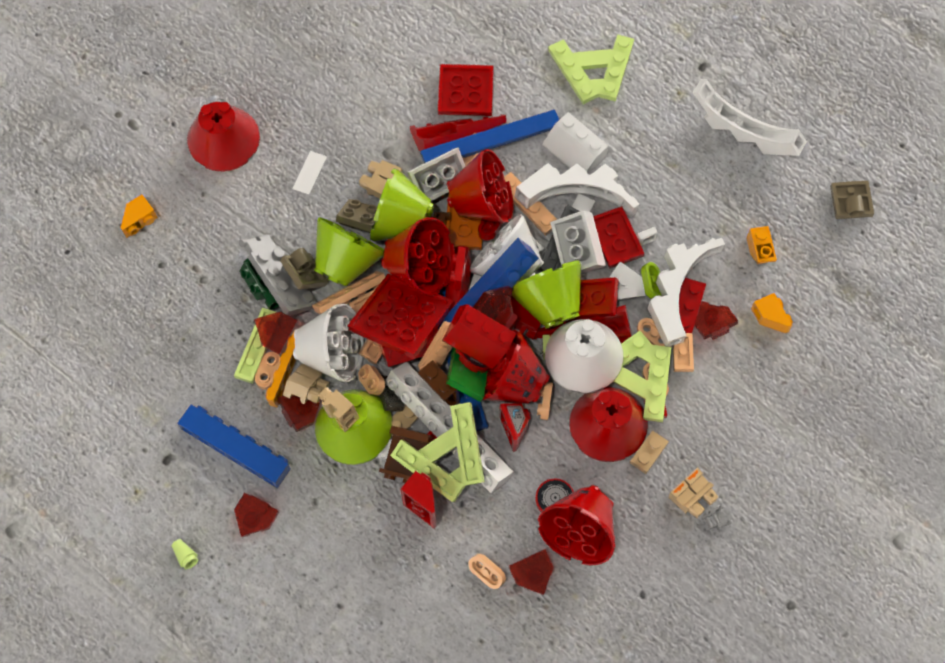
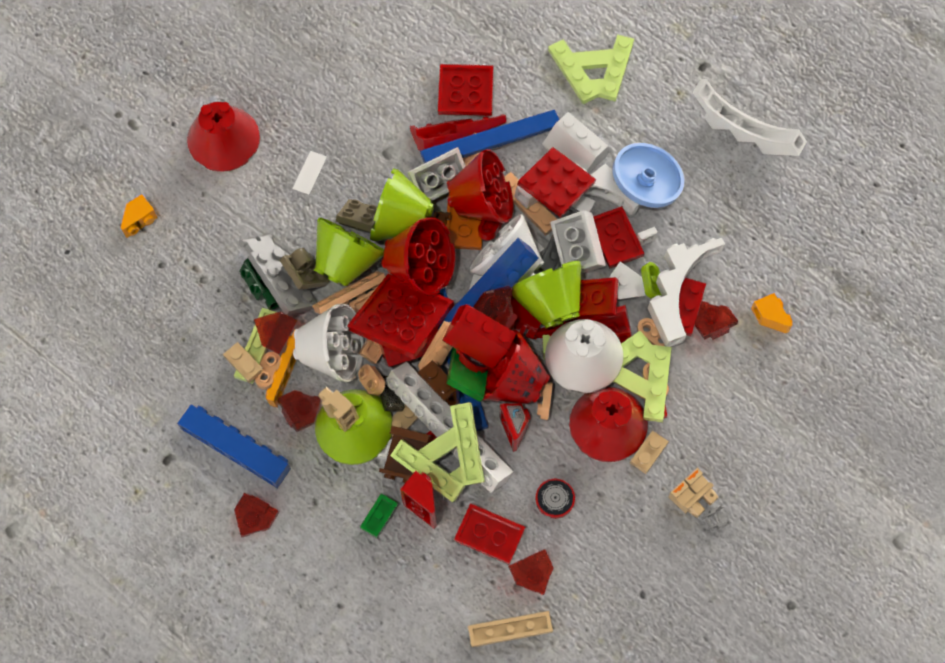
yellowish green cone [171,539,198,570] -> none
tan hips [283,364,330,404] -> none
tan hips [359,160,403,200] -> none
red plate [445,246,471,311] -> none
light nougat plate [468,554,506,589] -> none
red cone [538,485,615,565] -> none
light nougat plate [673,333,694,372] -> none
light orange slope [746,226,777,264] -> none
dark tan plate [830,180,874,219] -> none
none -> tan plate [223,342,264,383]
none -> green plate [360,493,398,538]
none -> red plate [454,503,526,565]
none -> tan plate [468,611,553,647]
none -> red plate [517,147,596,218]
none -> light blue dish [612,143,684,208]

